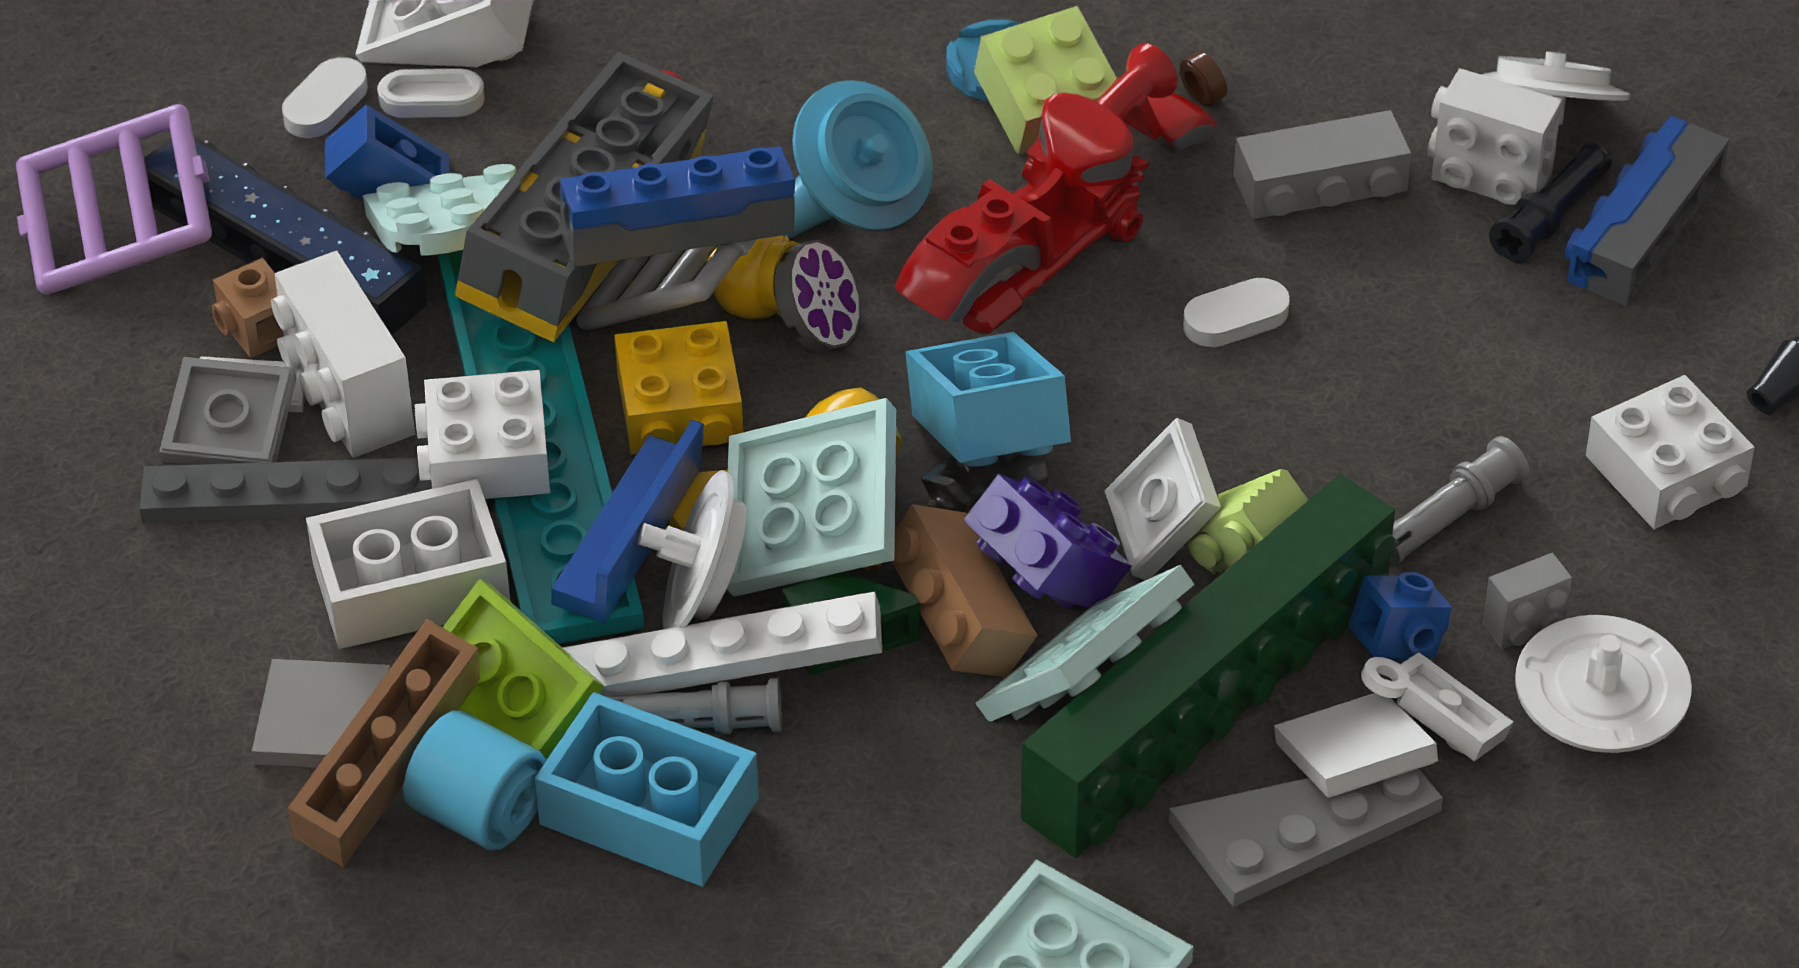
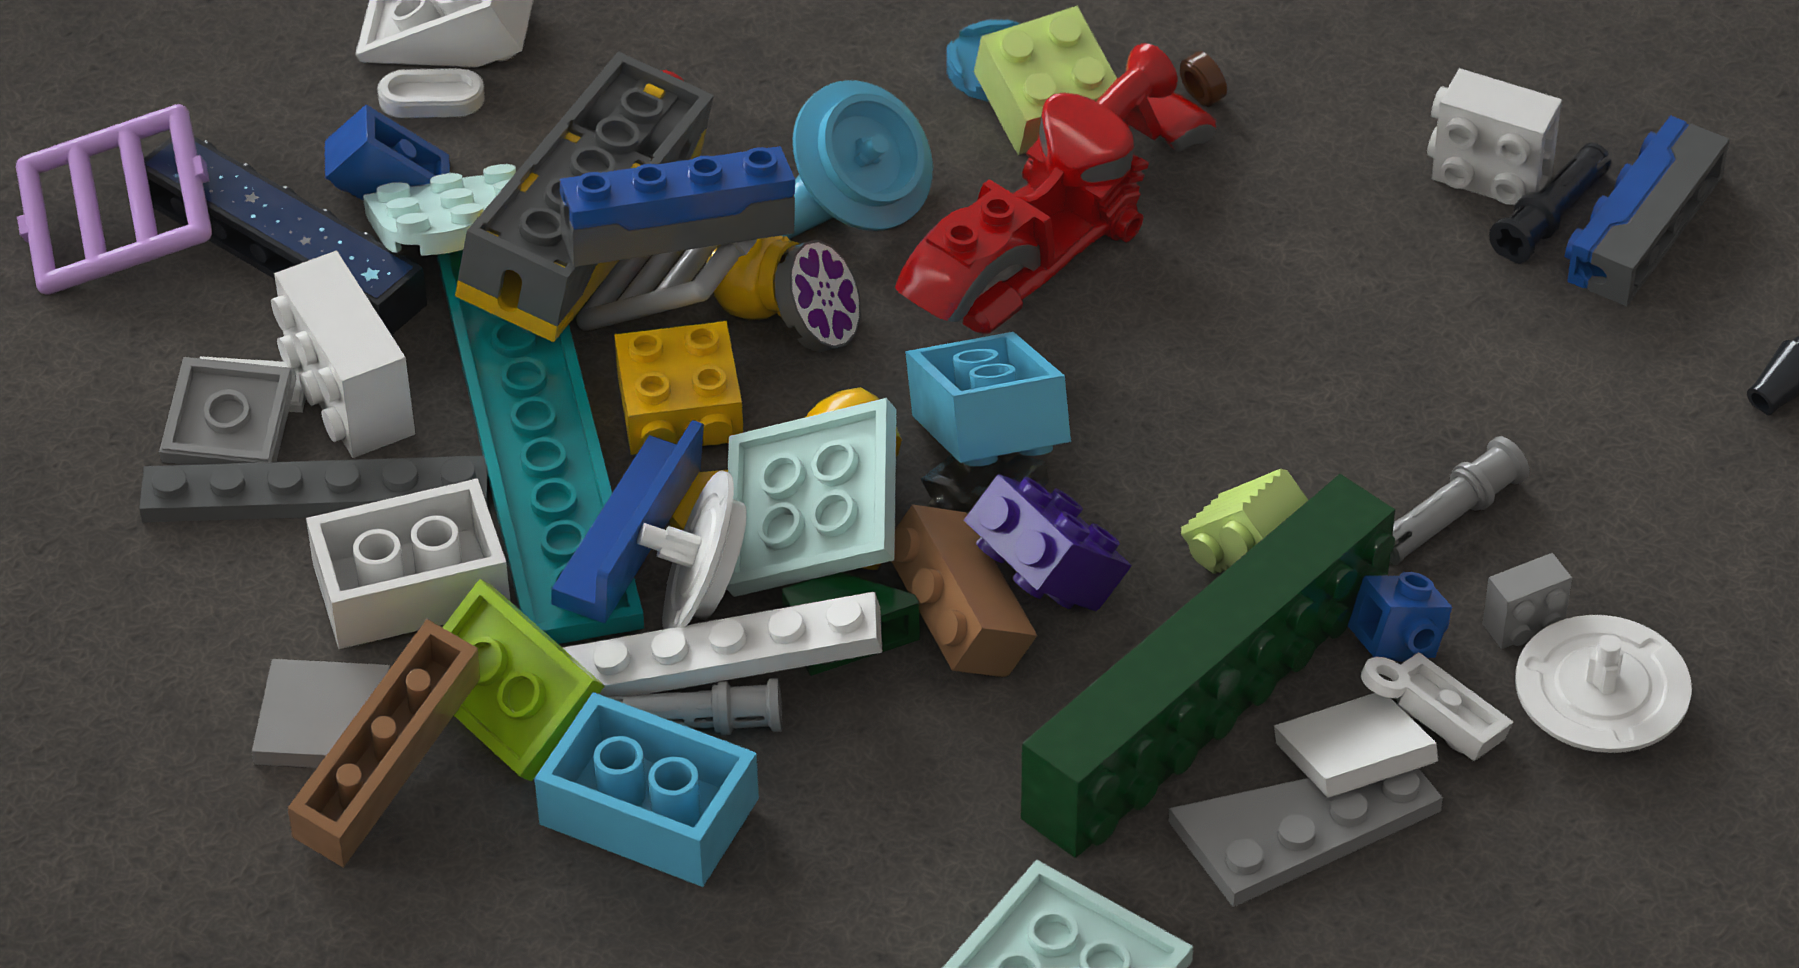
medium nougat brick [211,258,284,358] -> none
white tile [282,57,368,138] -> none
medium azure piece [403,710,547,850] -> none
white brick [415,370,550,499] -> none
light aqua plate [975,565,1195,722] -> none
white tile [1105,418,1221,580] -> none
white tile [1183,278,1290,347] -> none
light grey brick [1234,110,1411,219] -> none
white piece [1480,52,1630,124] -> none
white brick [1586,375,1755,529] -> none

